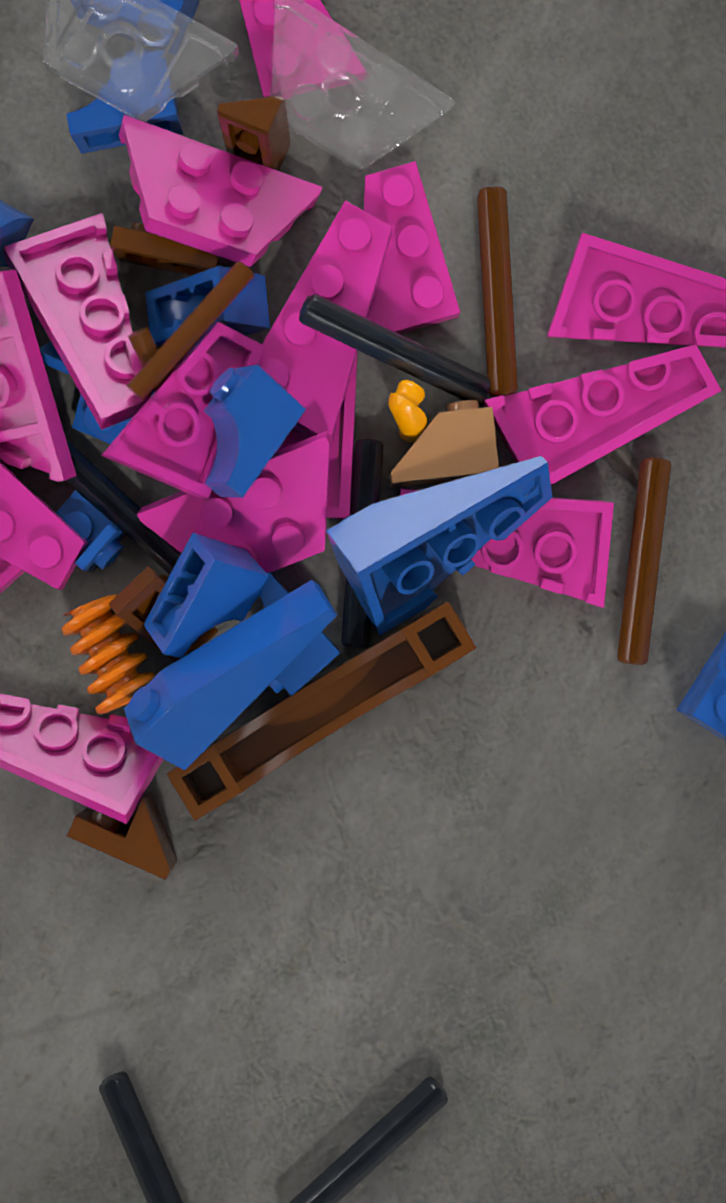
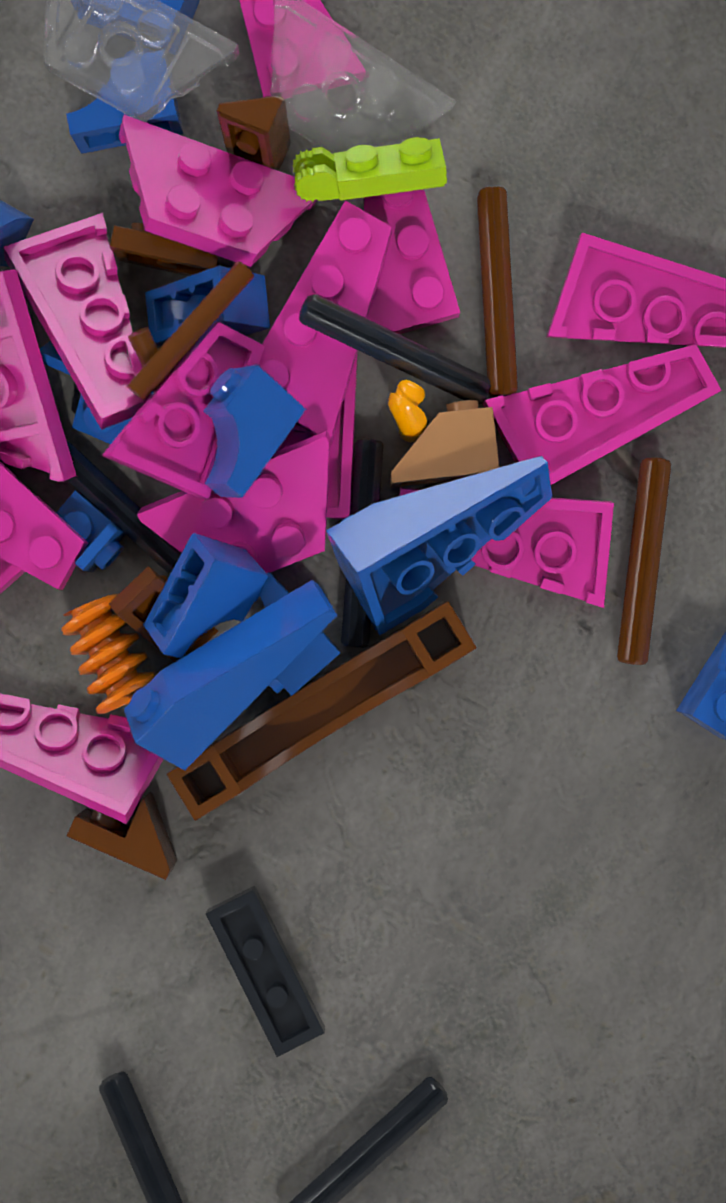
none -> black plate [205,885,325,1057]
none -> lime hinge [293,137,447,202]

